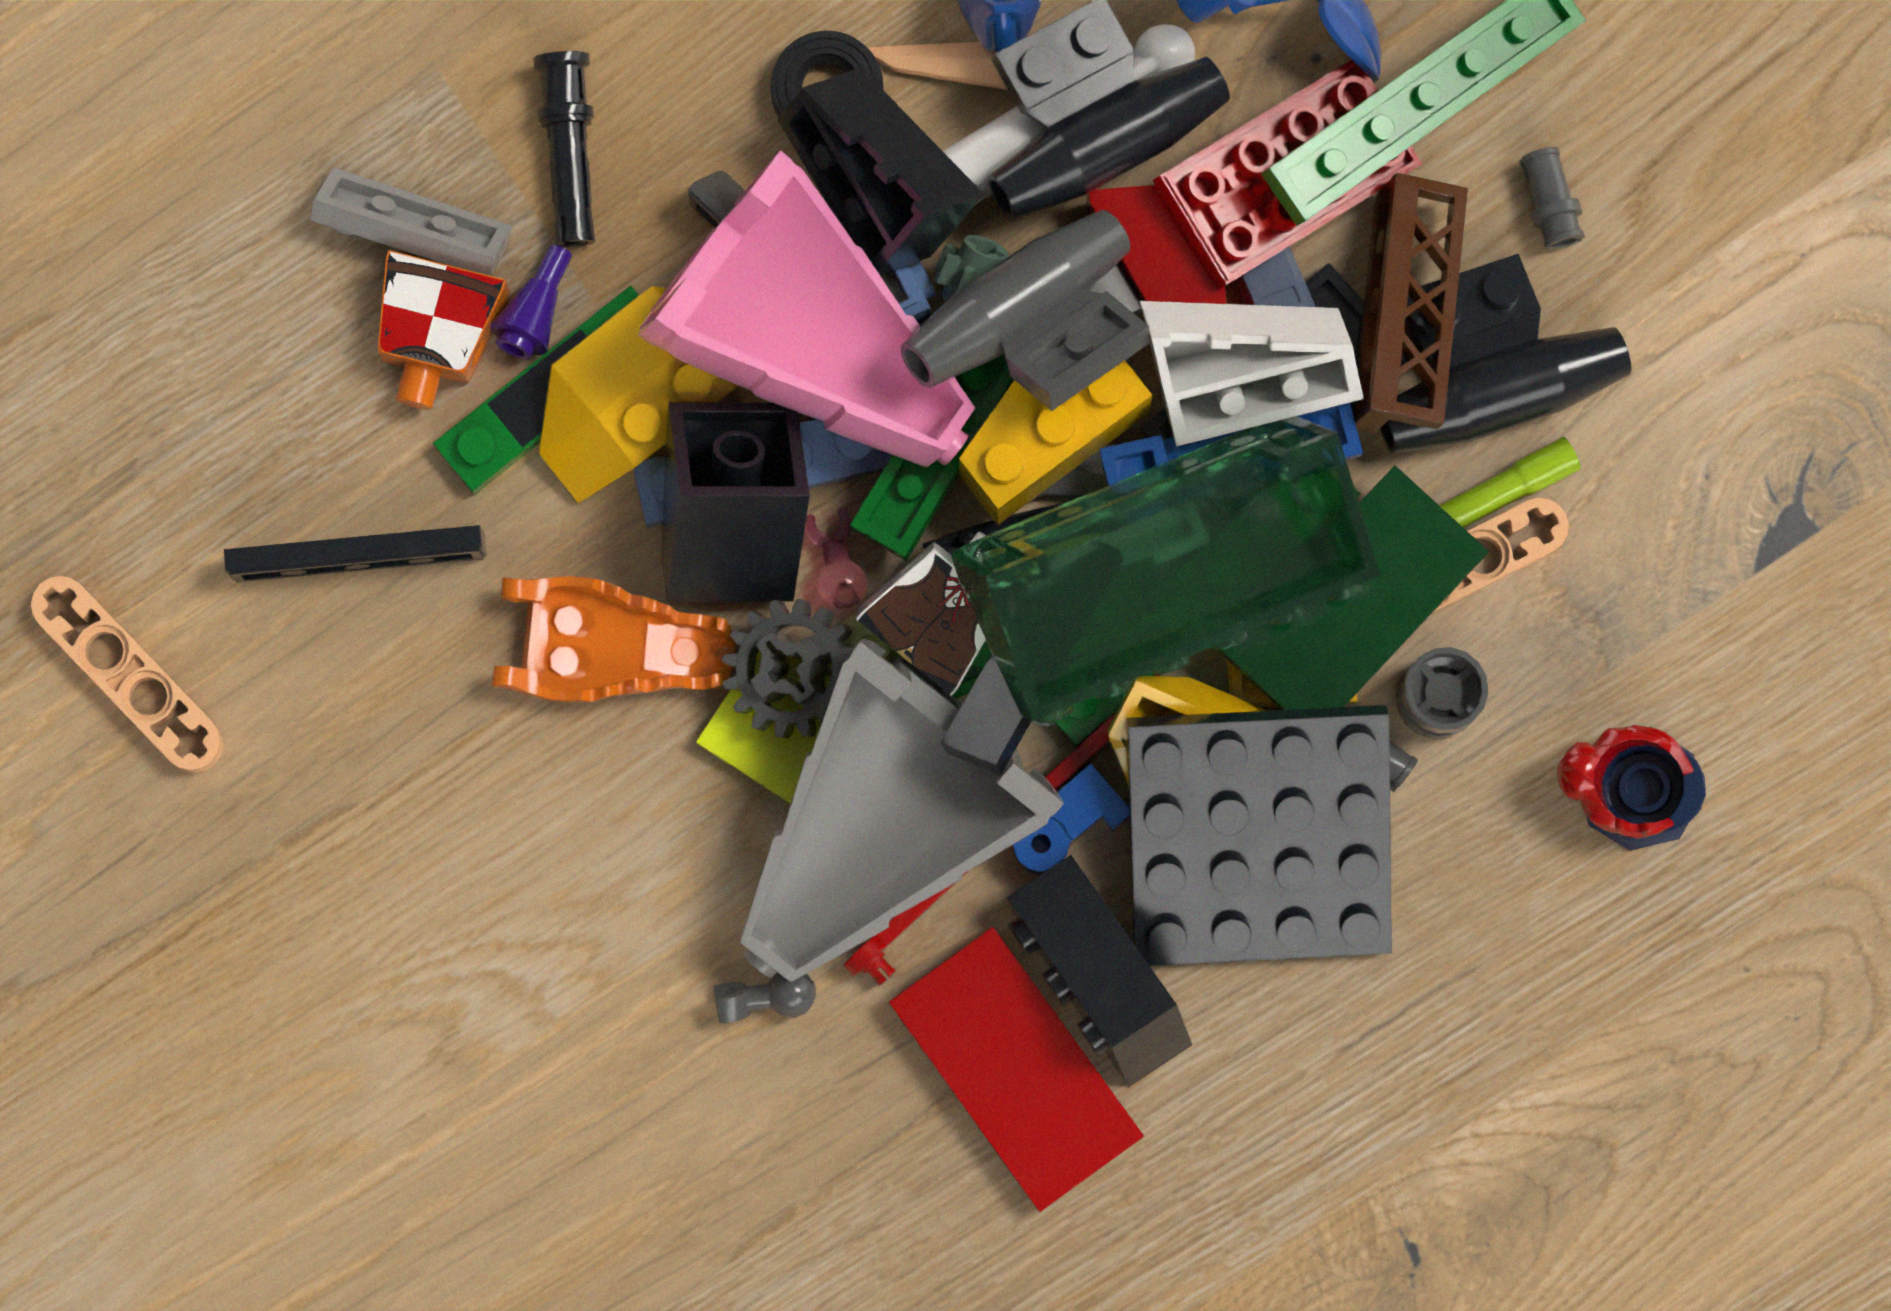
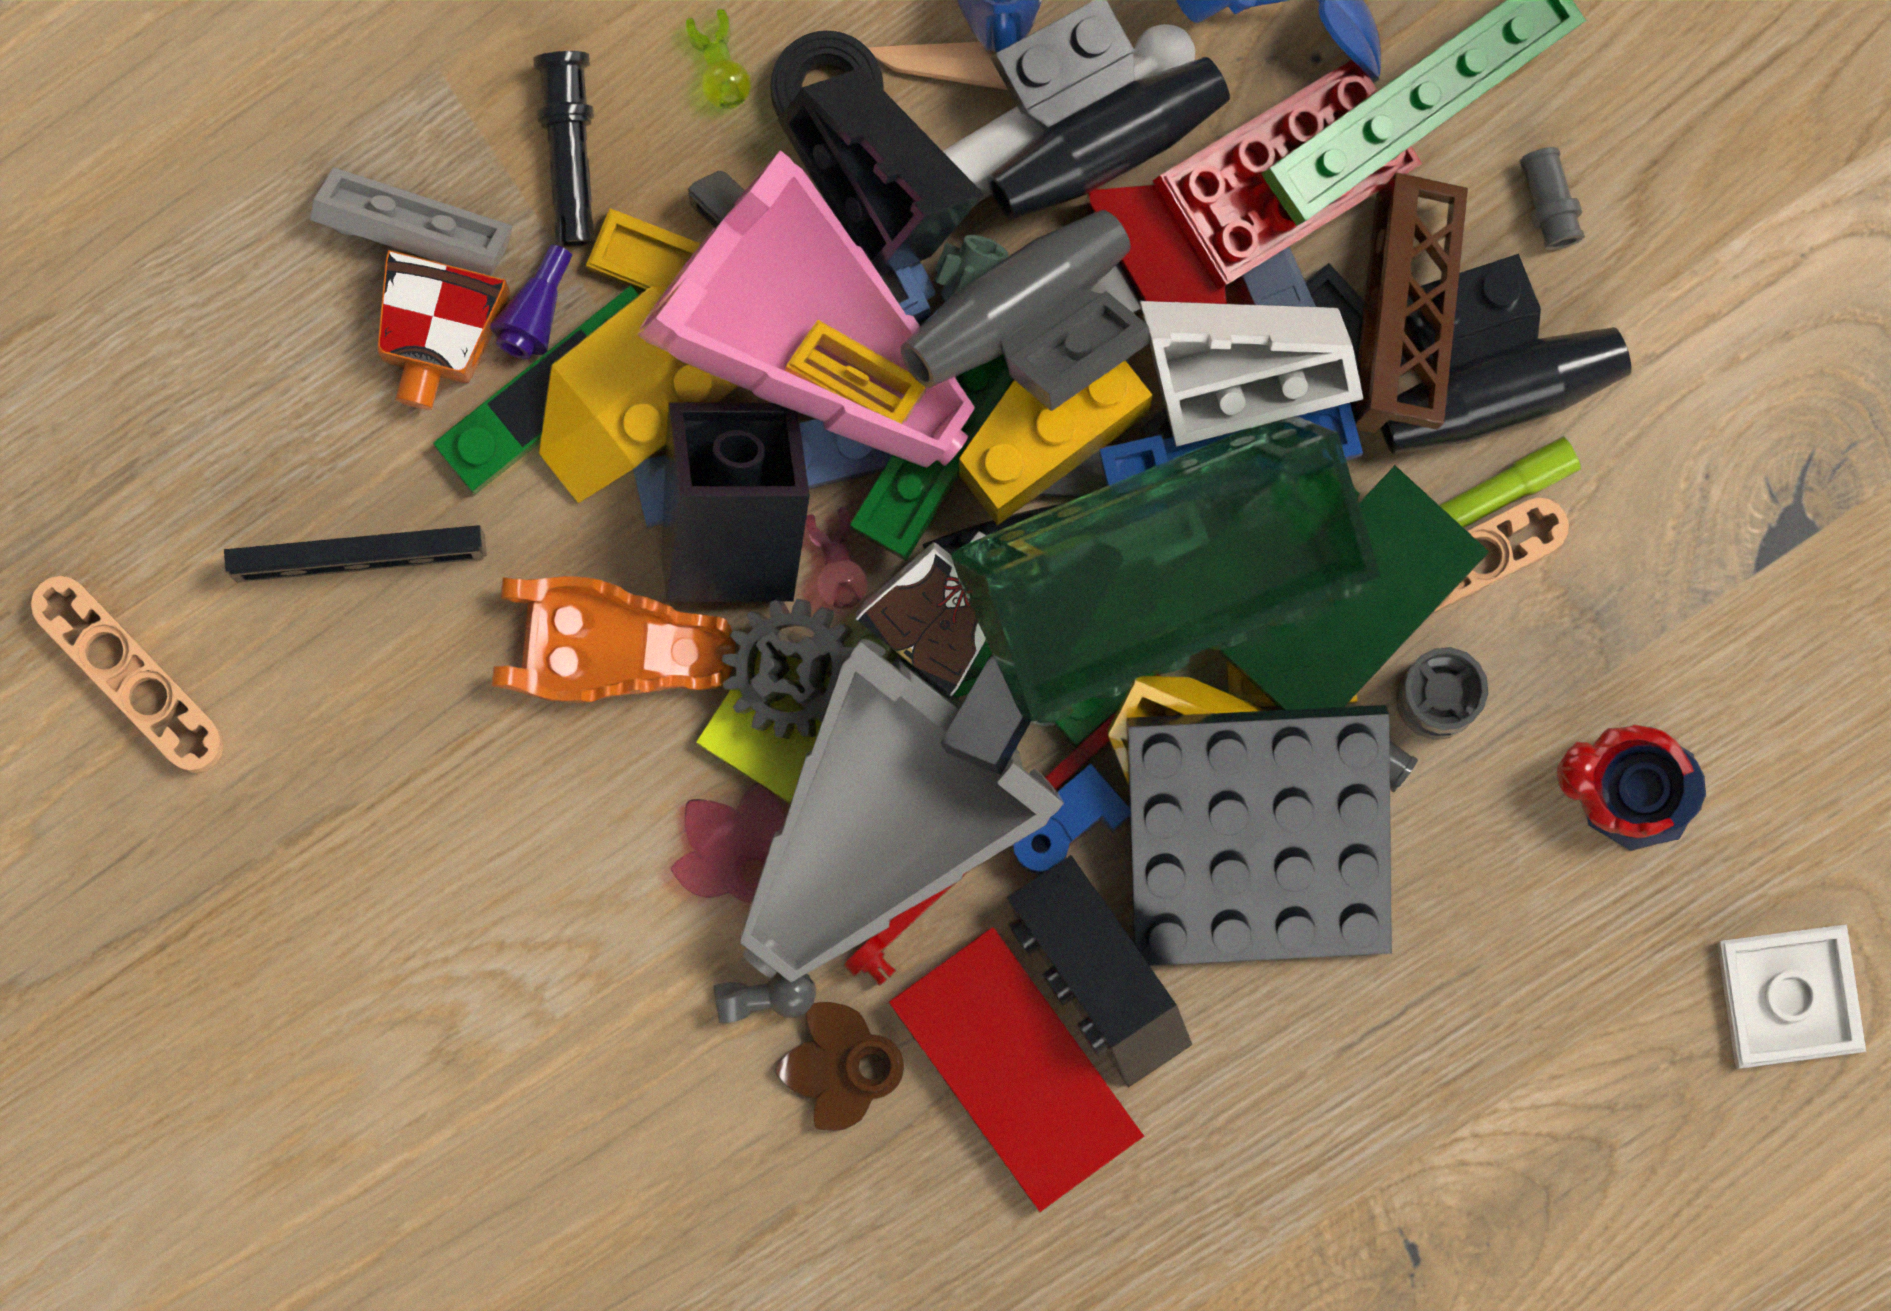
none -> yellow tile [586,208,701,292]
none -> clear pink plate [671,783,785,904]
none -> clear neon green arm [686,9,752,109]
none -> reddish brown plate [775,1002,904,1131]
none -> yellow tile [784,319,927,424]
none -> white tile [1717,924,1866,1069]

